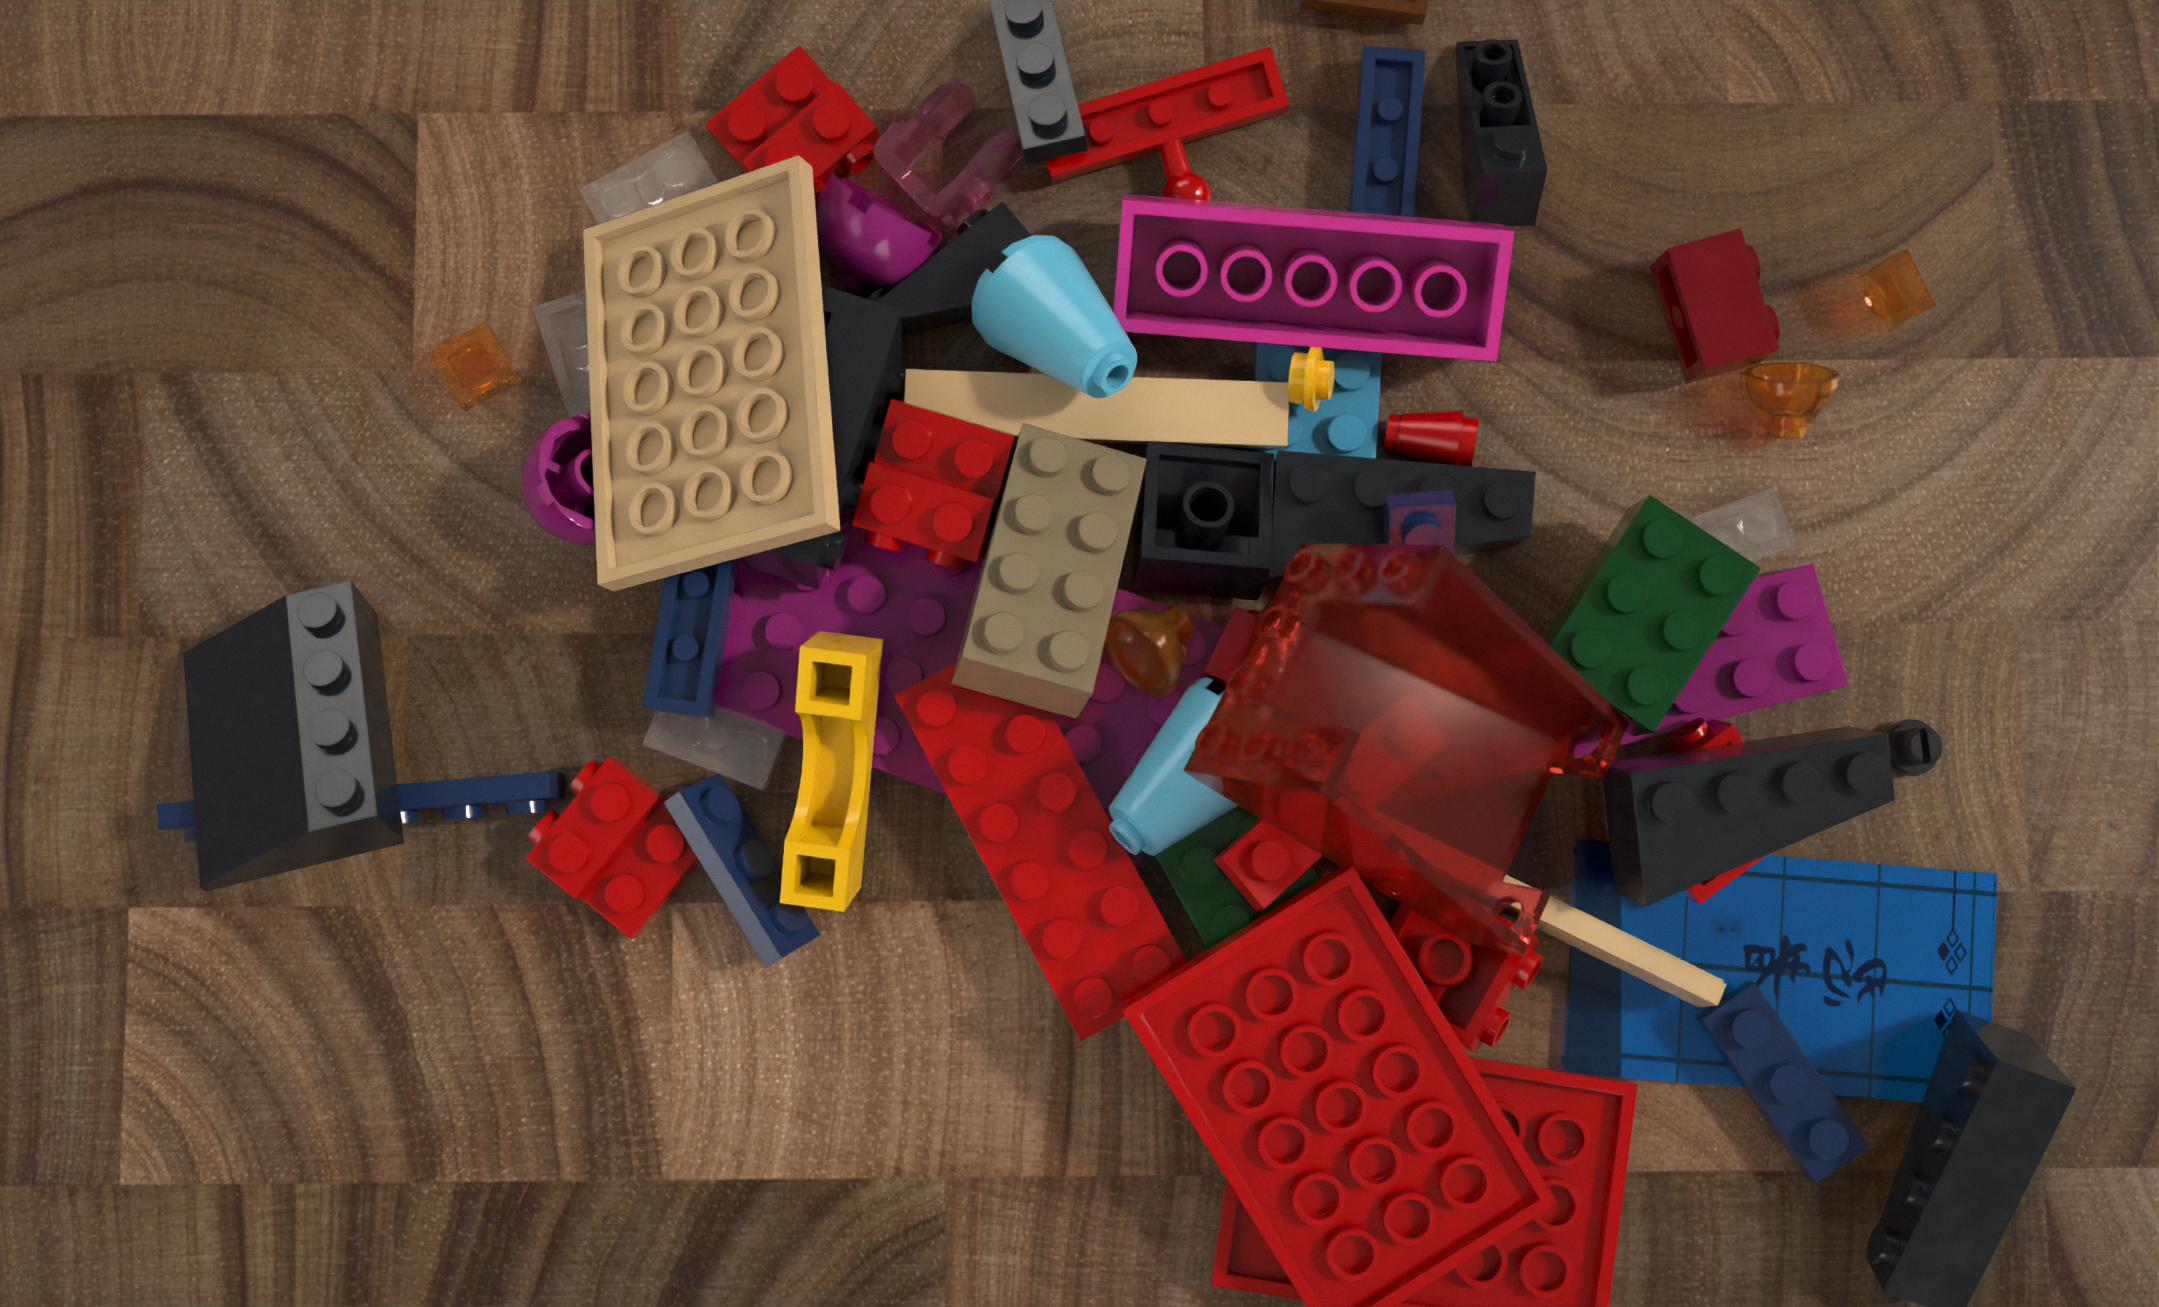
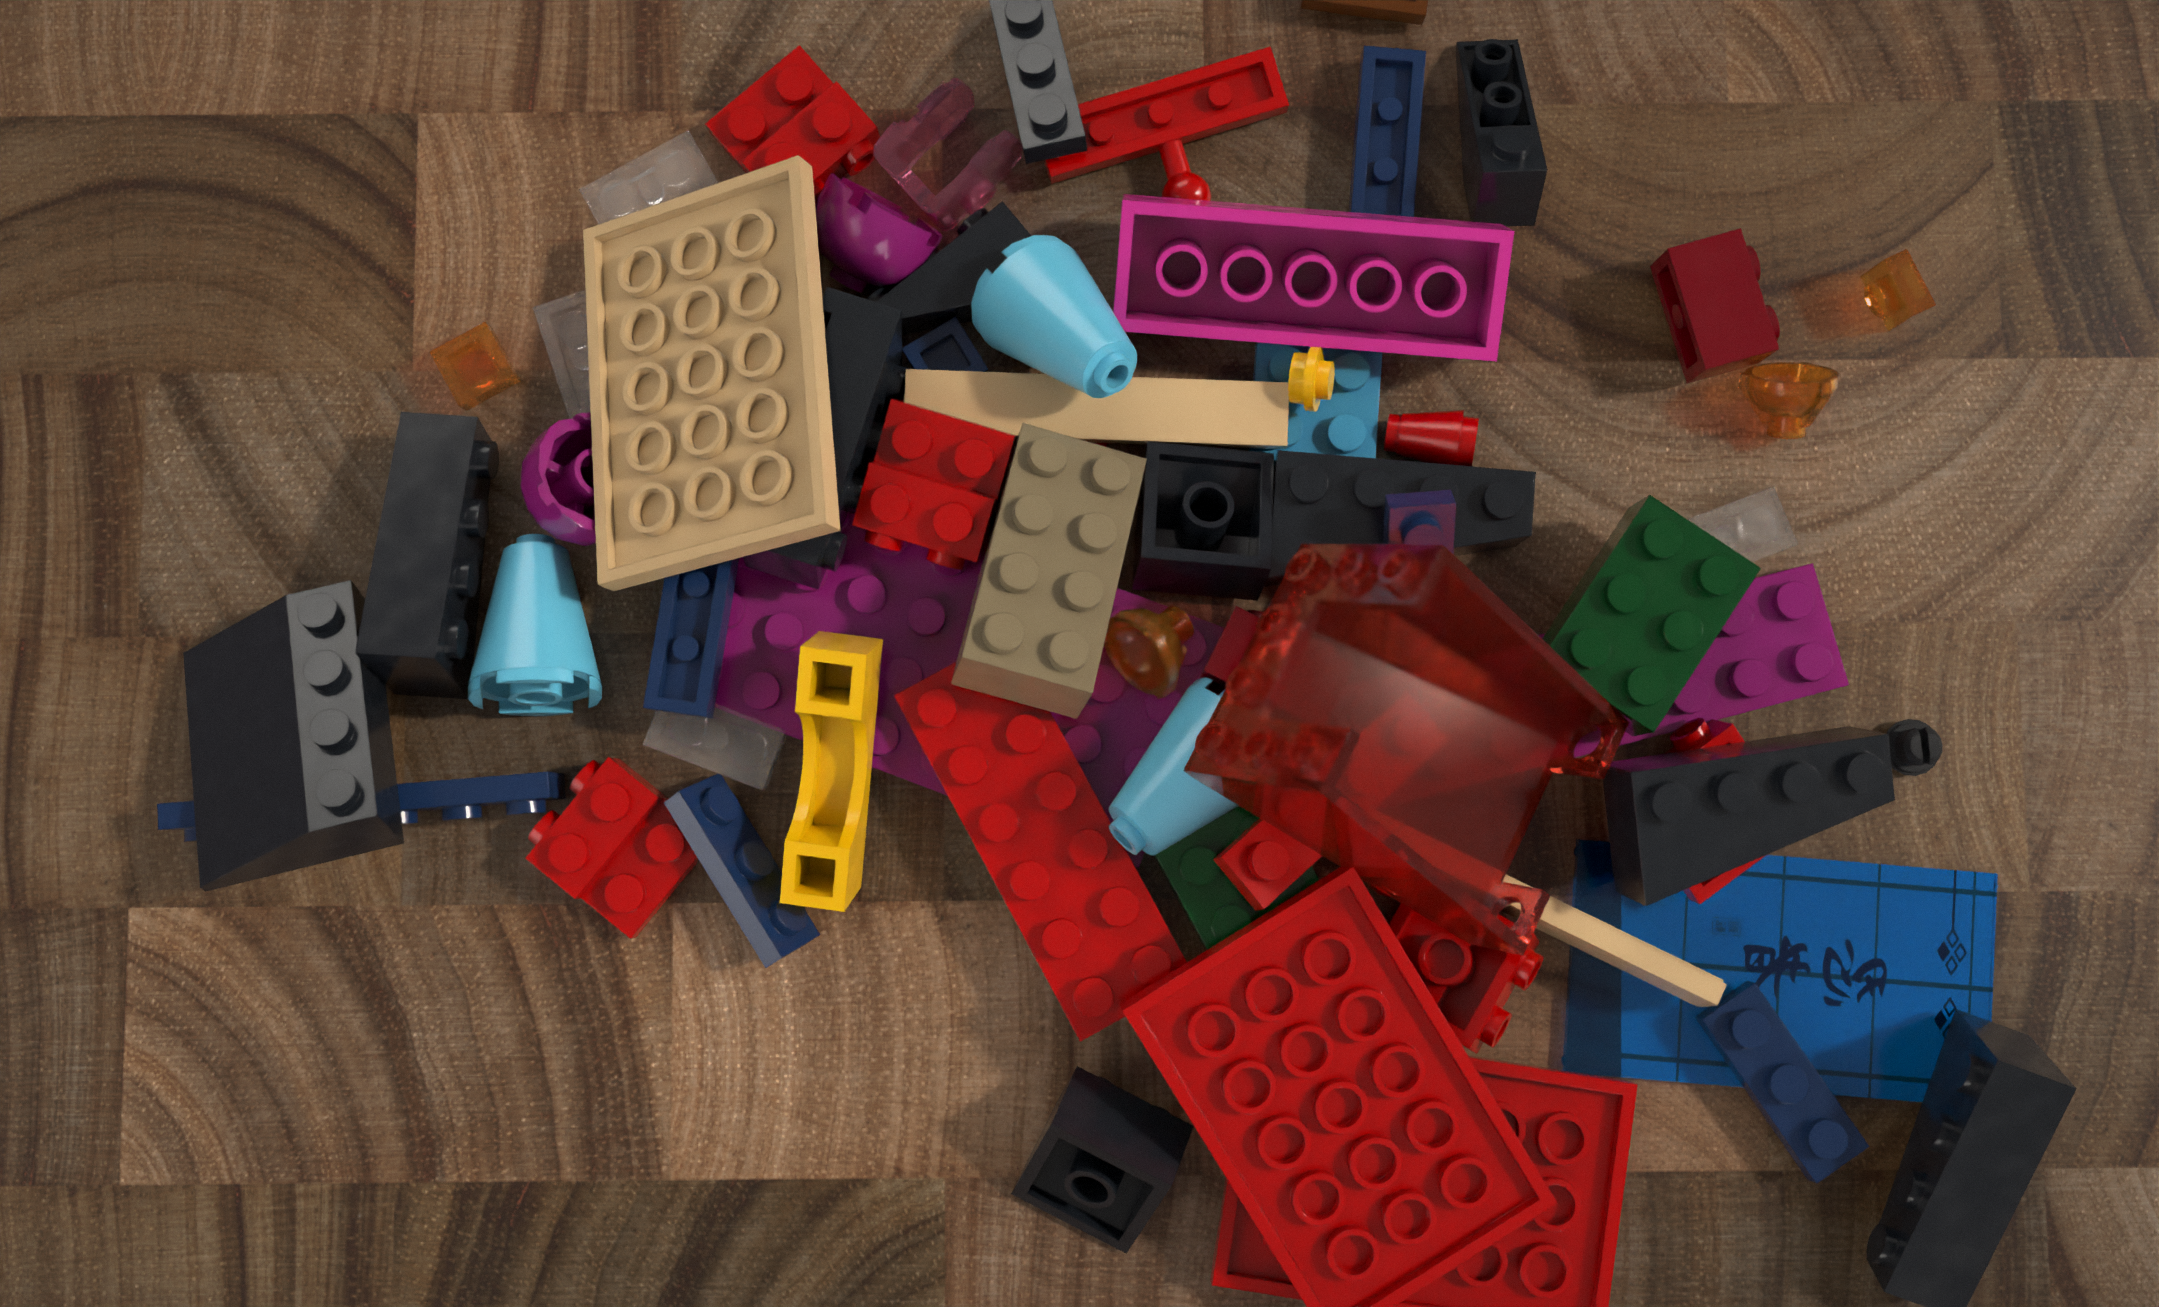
none -> black wedge [355,412,499,699]
none -> medium azure cone [468,534,602,716]
none -> dark blue plate [902,316,989,372]
none -> black slope [1011,1066,1194,1254]

